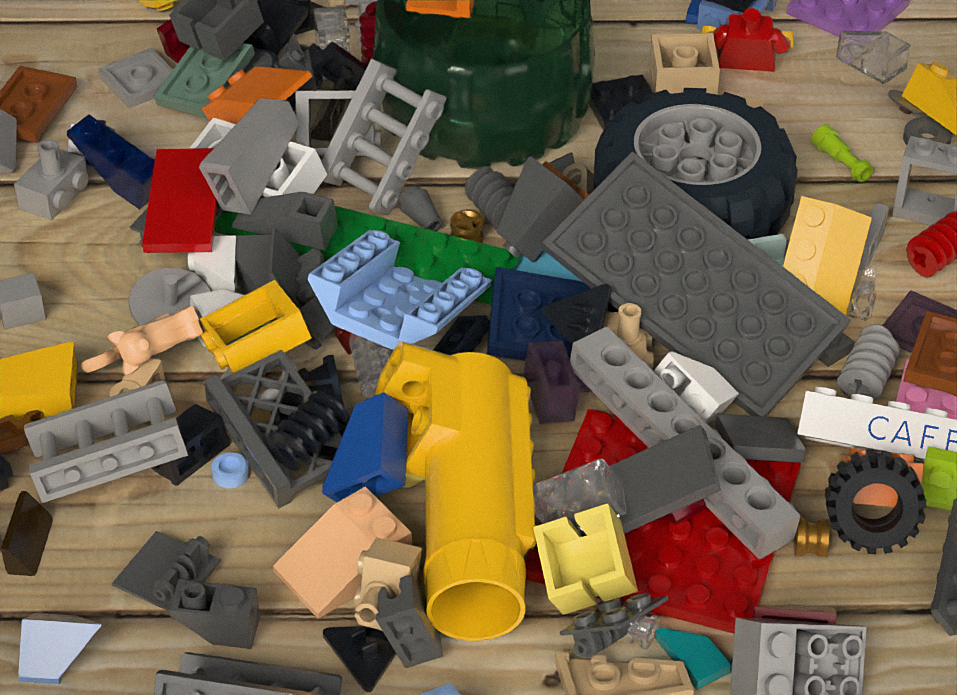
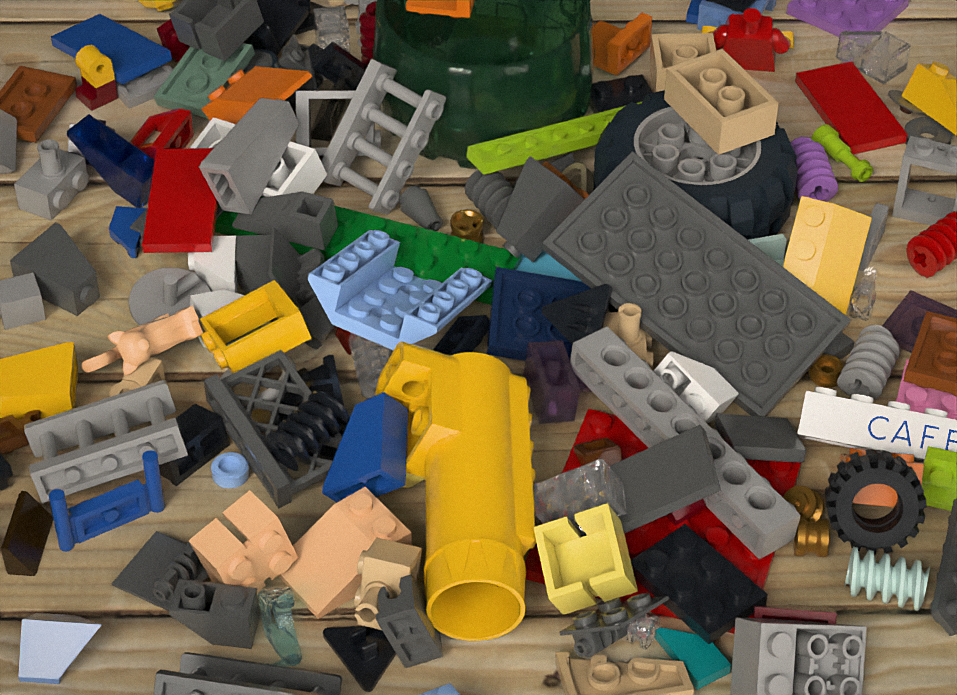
none -> dark grey slope [10,222,100,316]
none -> blue plate [49,450,165,552]
none -> blue tile [51,14,172,84]
none -> leg [75,45,118,111]
none -> blue tile [109,206,147,258]
none -> red tile [119,108,194,170]
none -> light nougat piece [189,490,299,595]
none -> clear light blue helmet [258,586,302,667]
none -> lime plate [466,101,643,175]
none -> orange bracket [568,12,652,76]
none -> reddish brown slope [574,437,622,477]
none -> black plate [631,524,768,644]
none -> tan brick [664,49,779,155]
none -> pearl gold wheel [783,485,824,522]
none -> medium lavender piece [790,136,838,202]
none -> red tile [795,61,907,155]
none -> pearl gold plate [809,355,843,387]
none -> light aqua piece [844,546,930,611]

